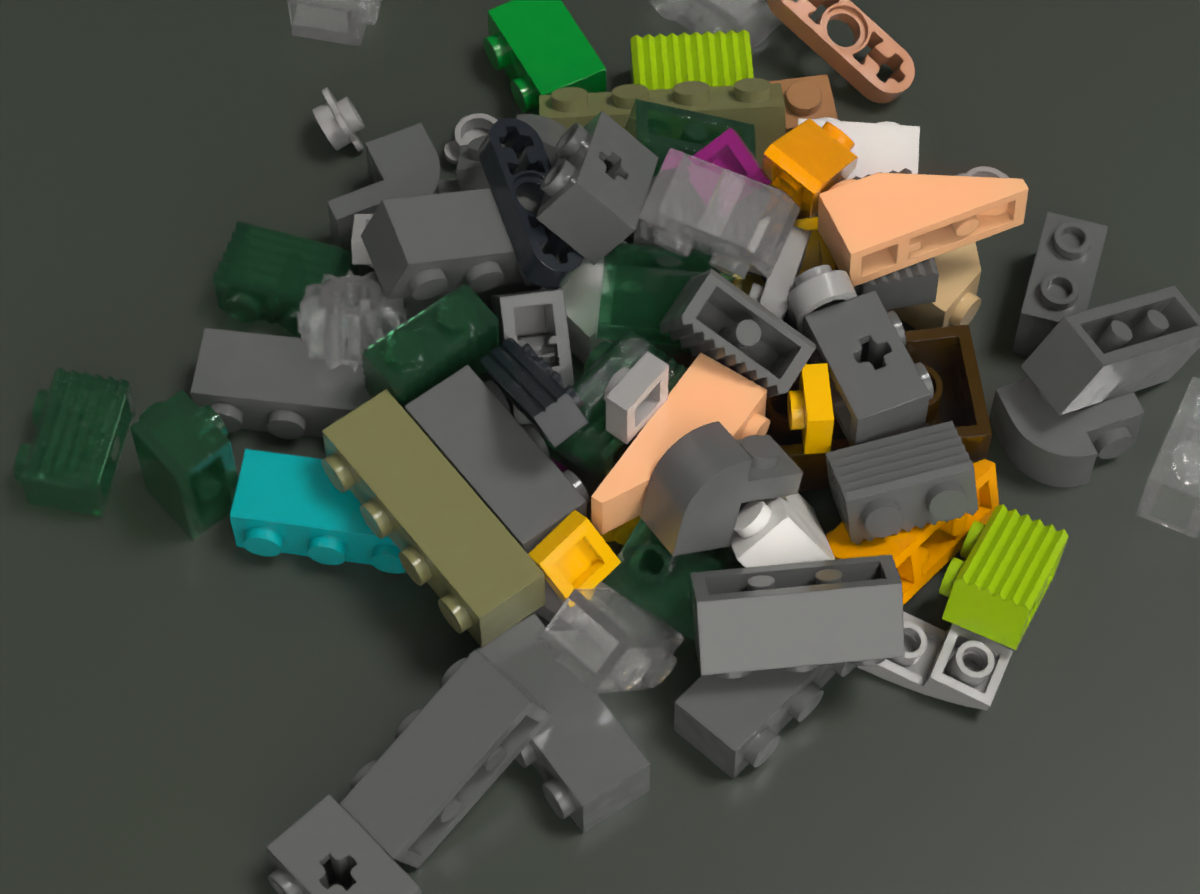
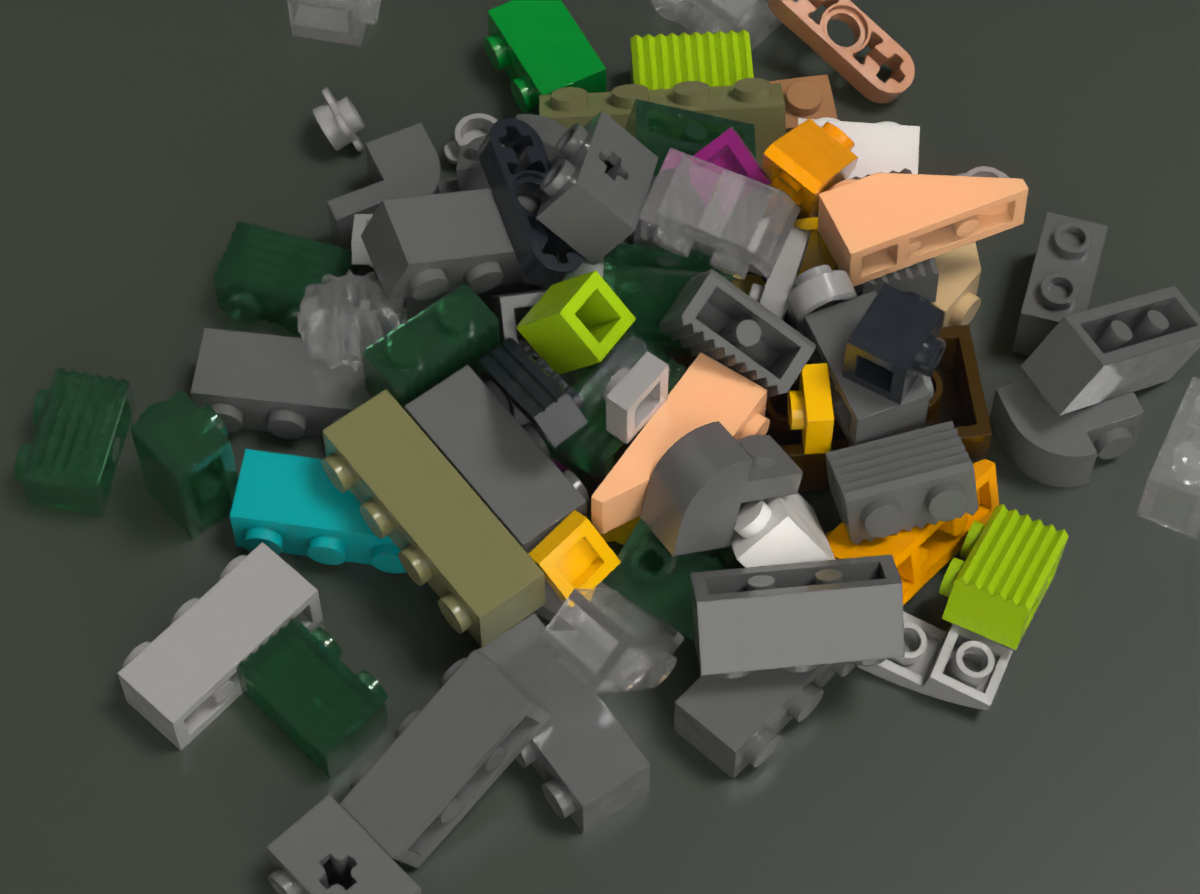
none -> light grey brick [117,542,323,750]
none -> clear green brick [236,618,389,778]
none -> lime brick [516,270,636,374]
none -> black brick [842,283,946,405]

